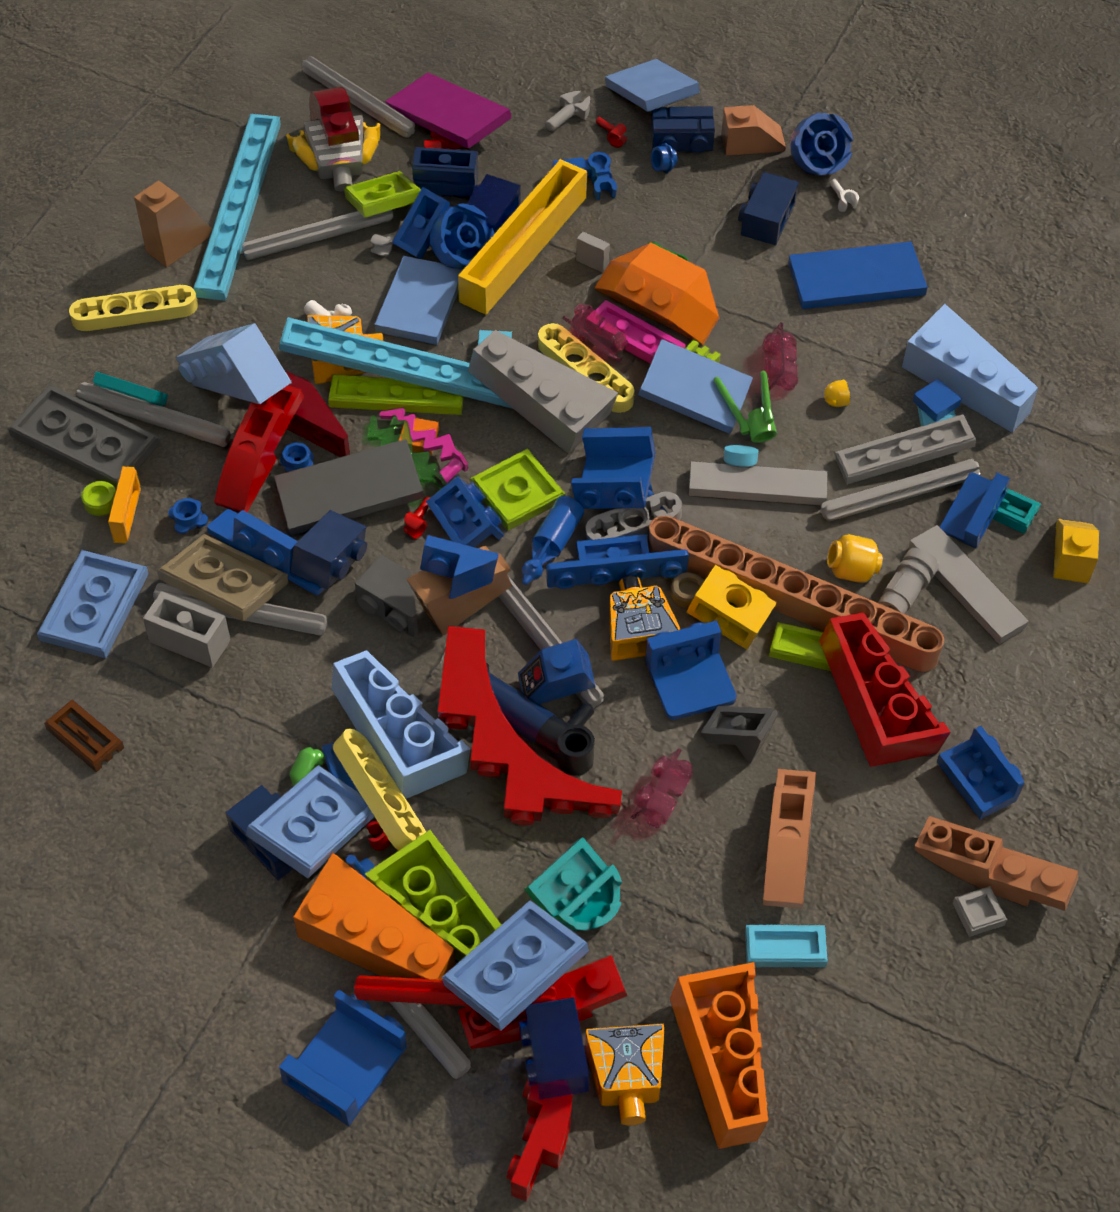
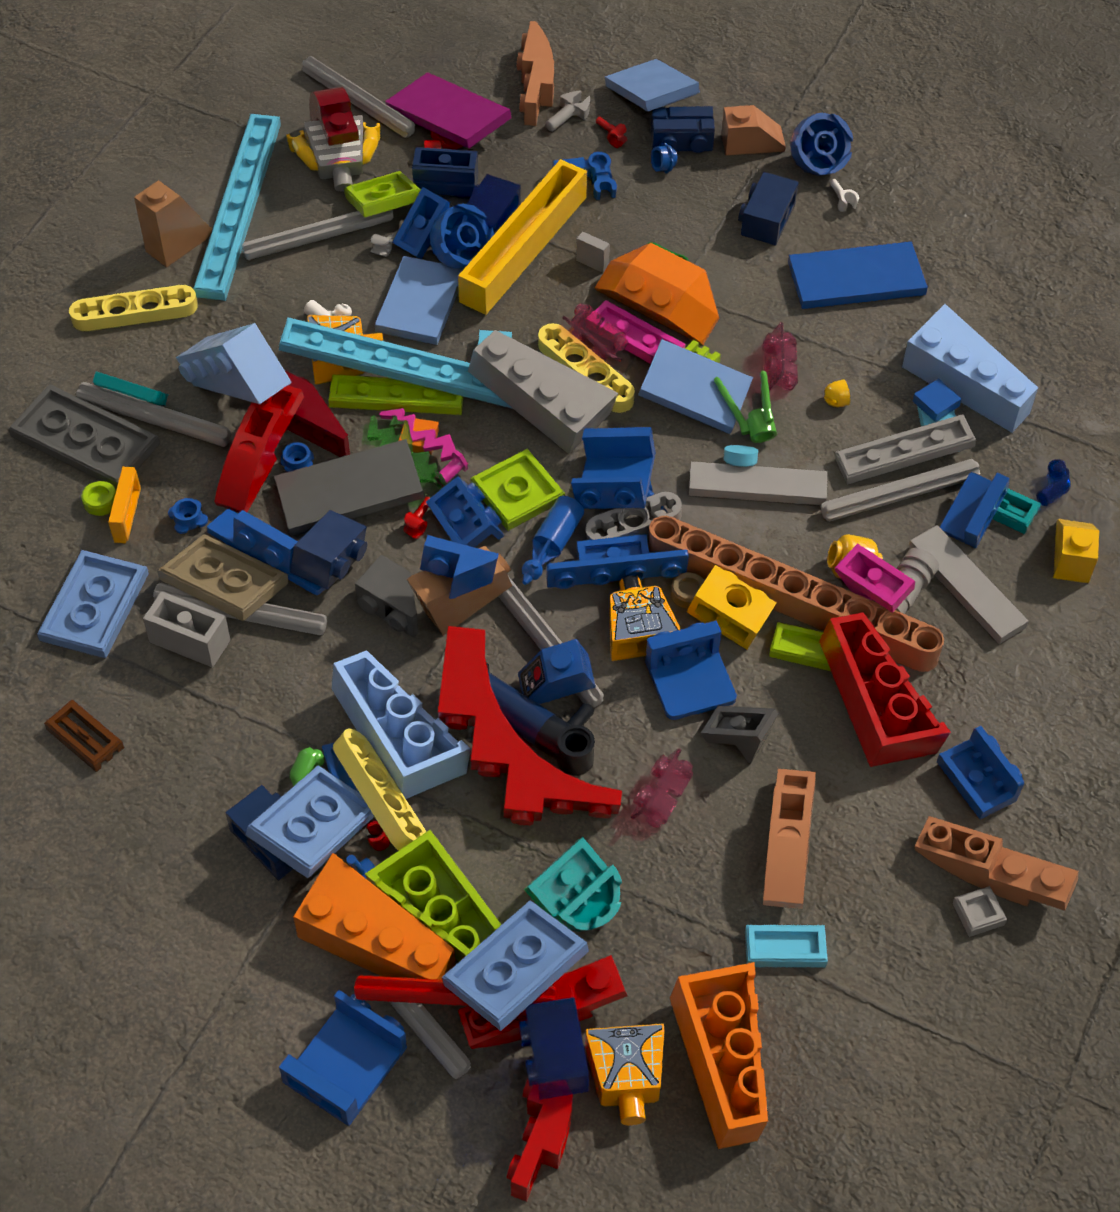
none -> nougat slope [517,21,554,126]
none -> dark pink slope [835,543,915,613]
none -> clear blue arm [1036,459,1071,506]

